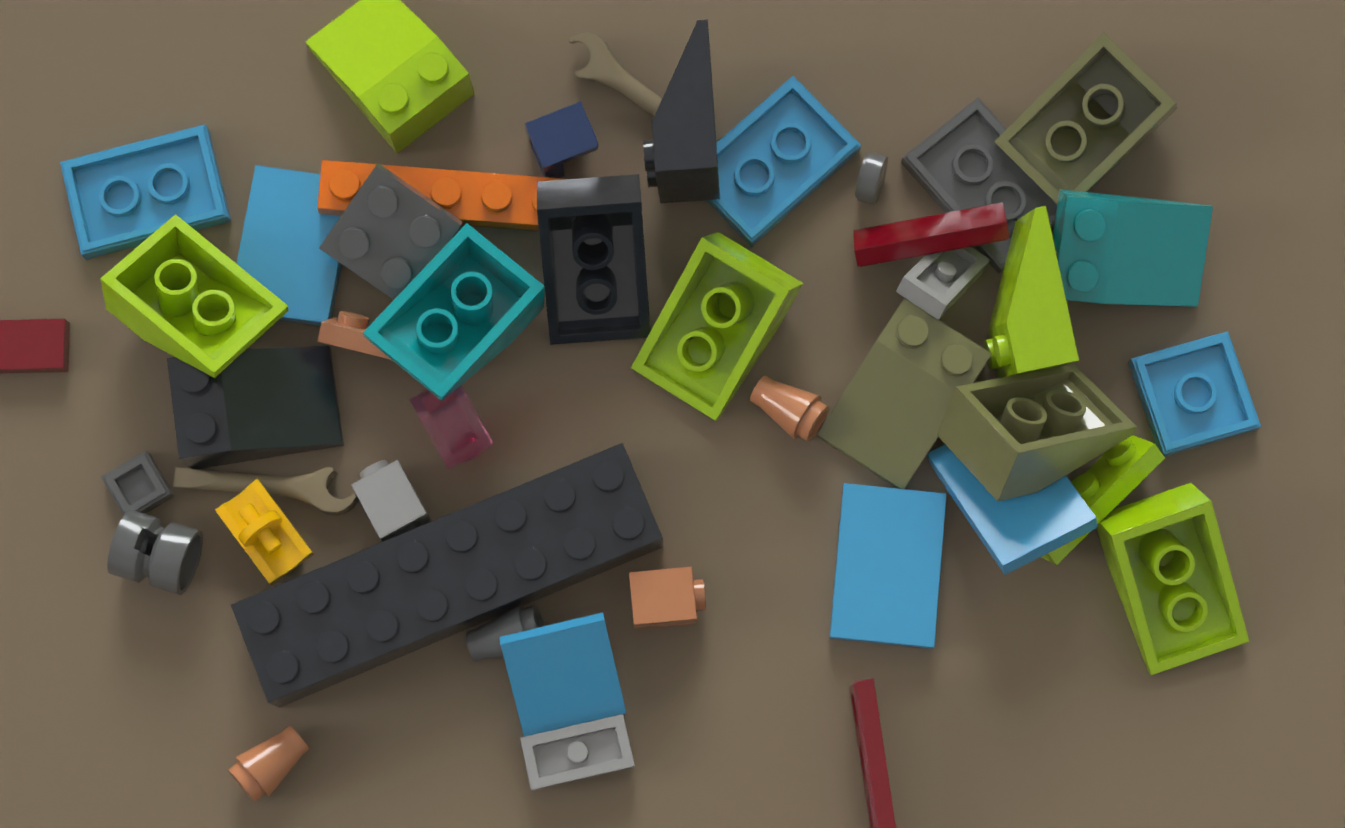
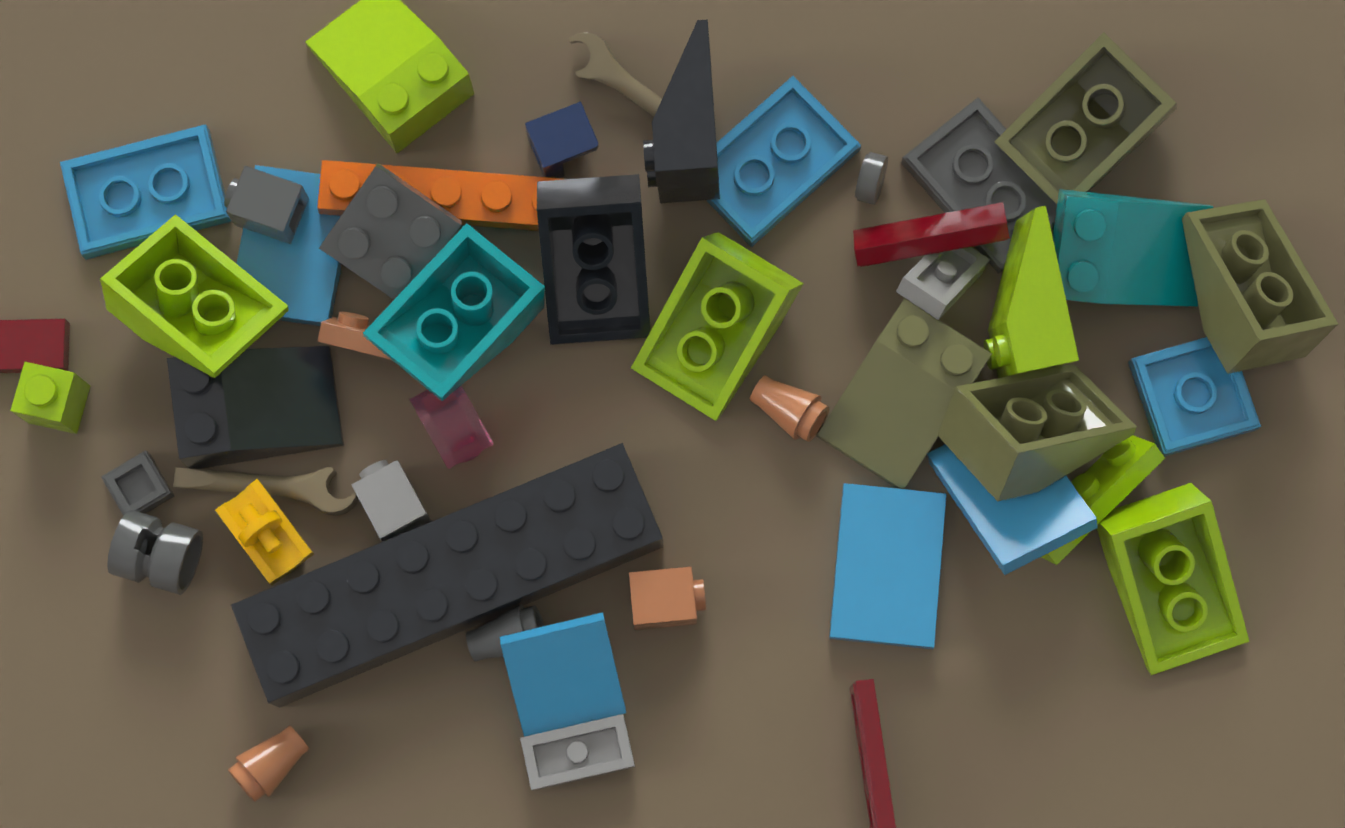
none -> lime brick [10,362,91,434]
none -> dark grey brick [224,166,309,244]
none -> olive slope [1182,199,1338,374]

